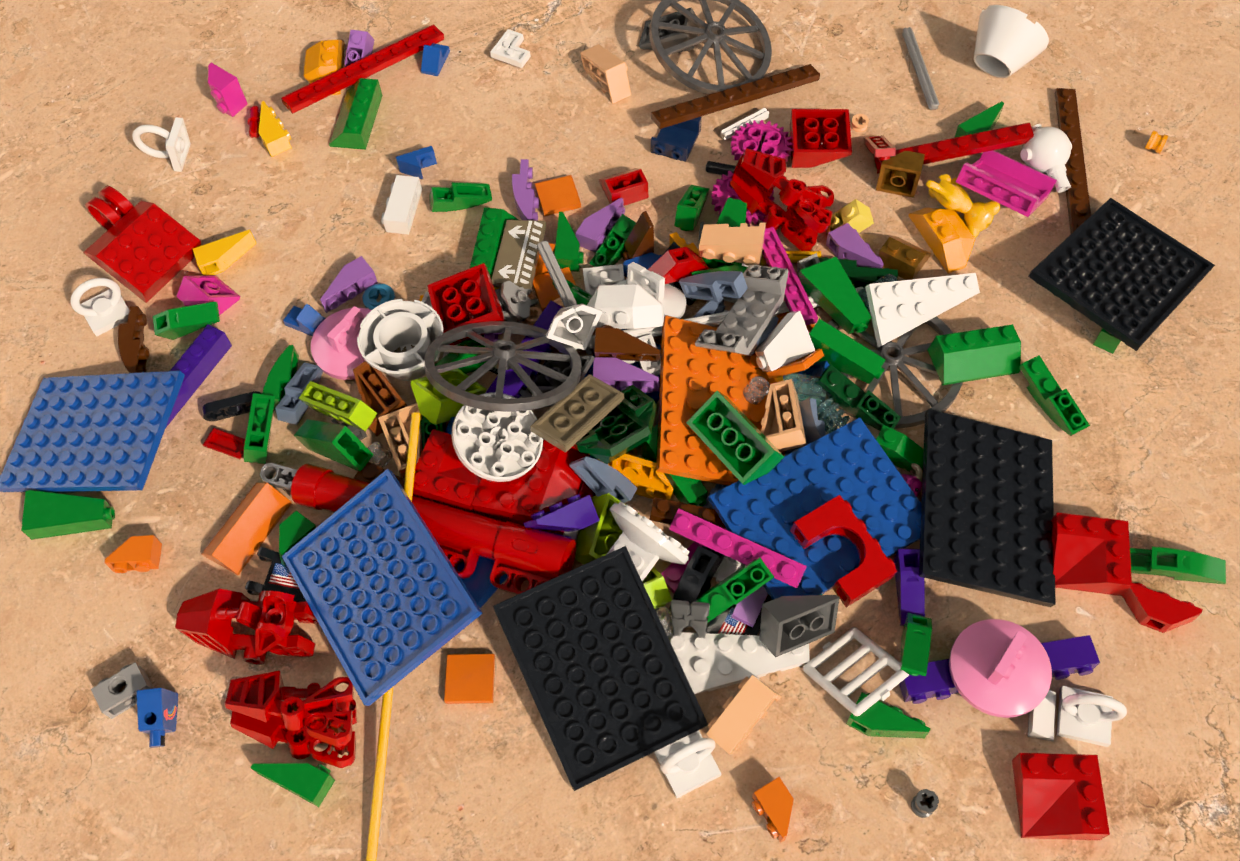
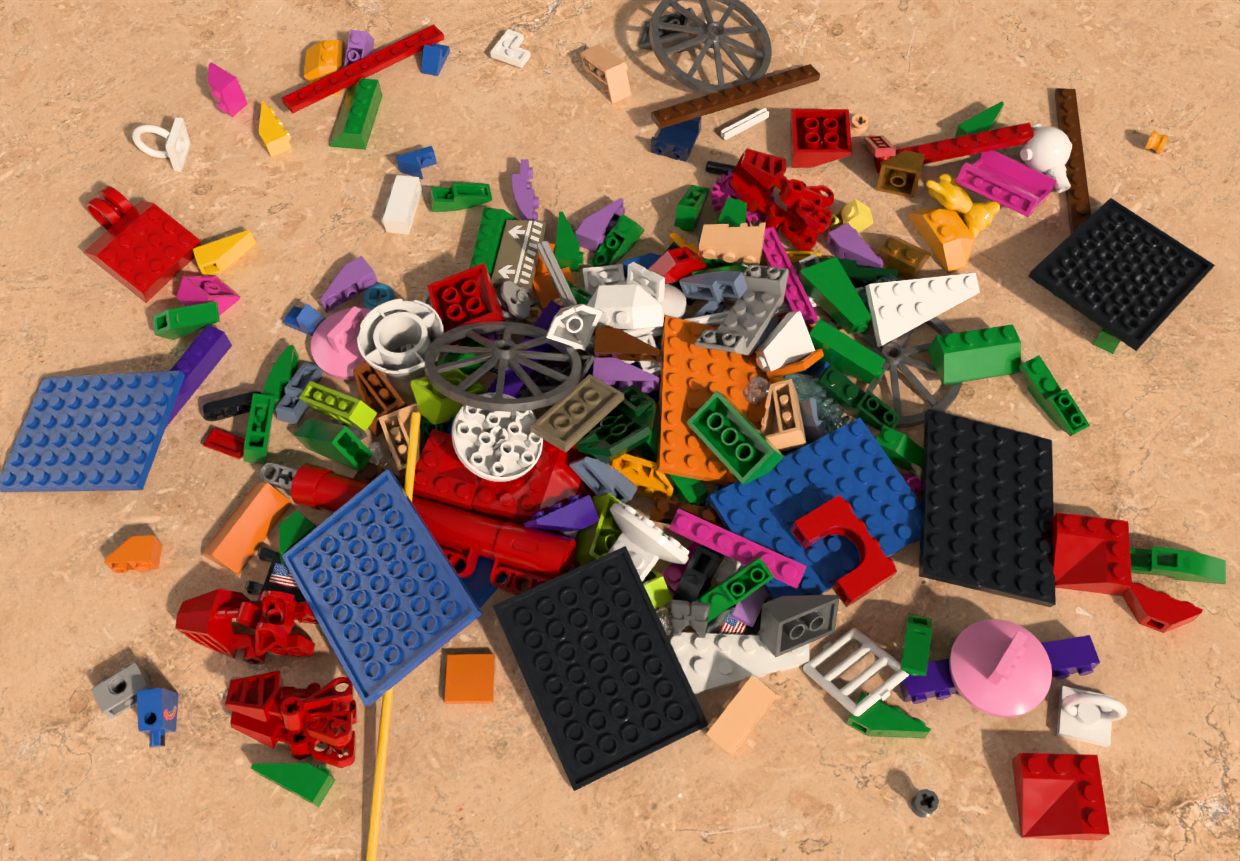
green slope [21,490,115,540] -> none
white tile [71,278,129,337] -> none
reddish brown slope [118,306,150,373] -> none
red axle [247,106,261,138] -> none
orange tile [535,175,581,216] -> none
red slope [599,168,648,206] -> none
reddish brown slope [622,211,654,261] -> none
white tile [654,730,721,798] -> none
dark pink gear [731,120,792,162] -> none
orange slope [751,777,794,843] -> none
dark purple slope [893,549,925,626] -> none
light grey axle [902,27,939,110] -> none
white cone [974,5,1049,78] -> none
white slope [1028,690,1056,742] -> none

